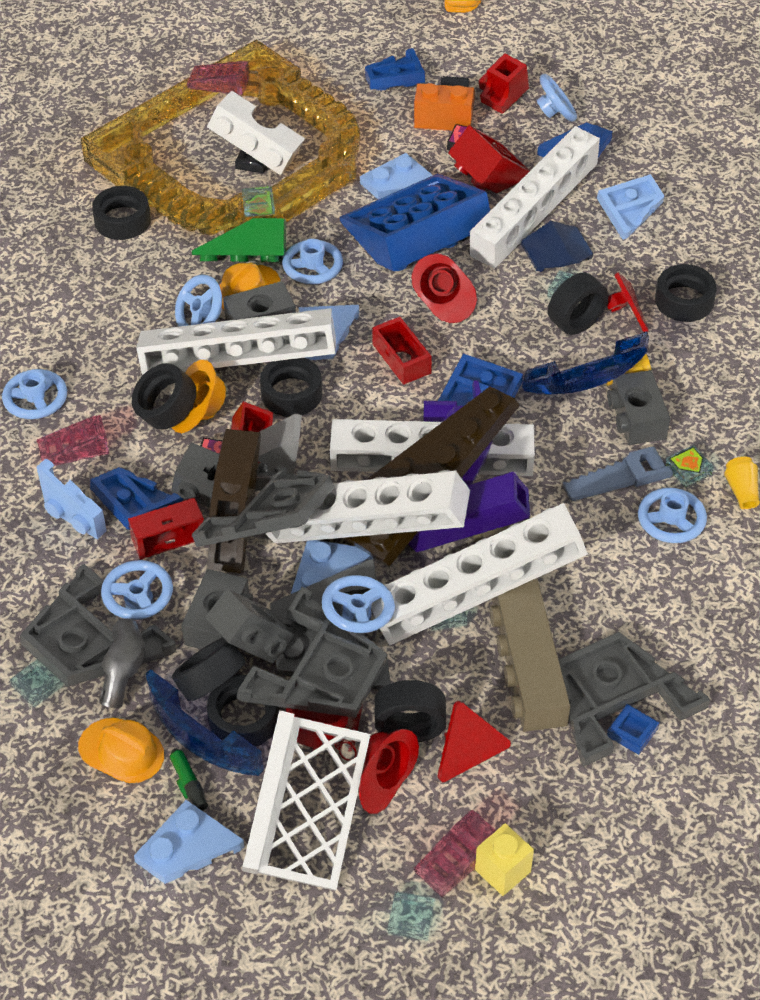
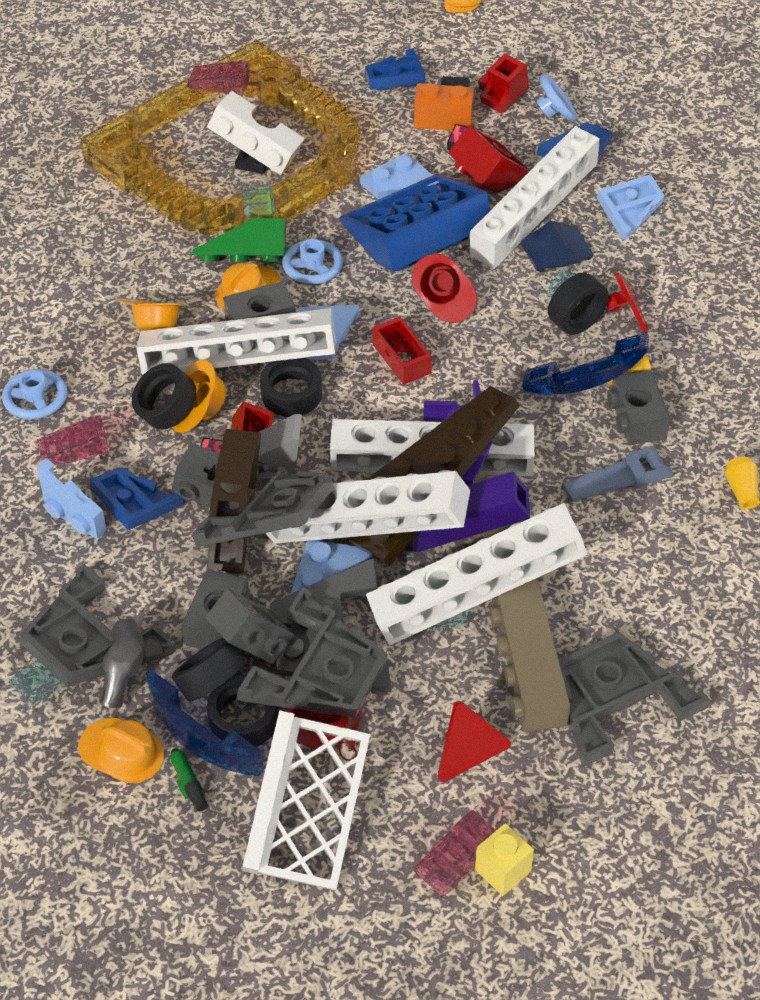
black tyre [92,185,151,240] -> none
light blue piece [101,560,173,620] -> none
red piece [128,498,204,560] -> none
light blue wing [134,800,245,884] -> none
light blue piece [175,274,222,327] -> none
light blue piece [321,575,395,633] -> none
red piece [357,729,419,814] -> none
black tyre [375,680,446,743] -> none
clear light blue tile [388,891,435,941] -> none
blue wing [438,353,523,406] -> none
blue tile [607,704,660,755] -> none
light blue piece [638,488,707,543] -> none
black tyre [655,264,717,322] -> none
tile [665,445,714,488] -> none
none -> light orange piece [117,299,185,331]

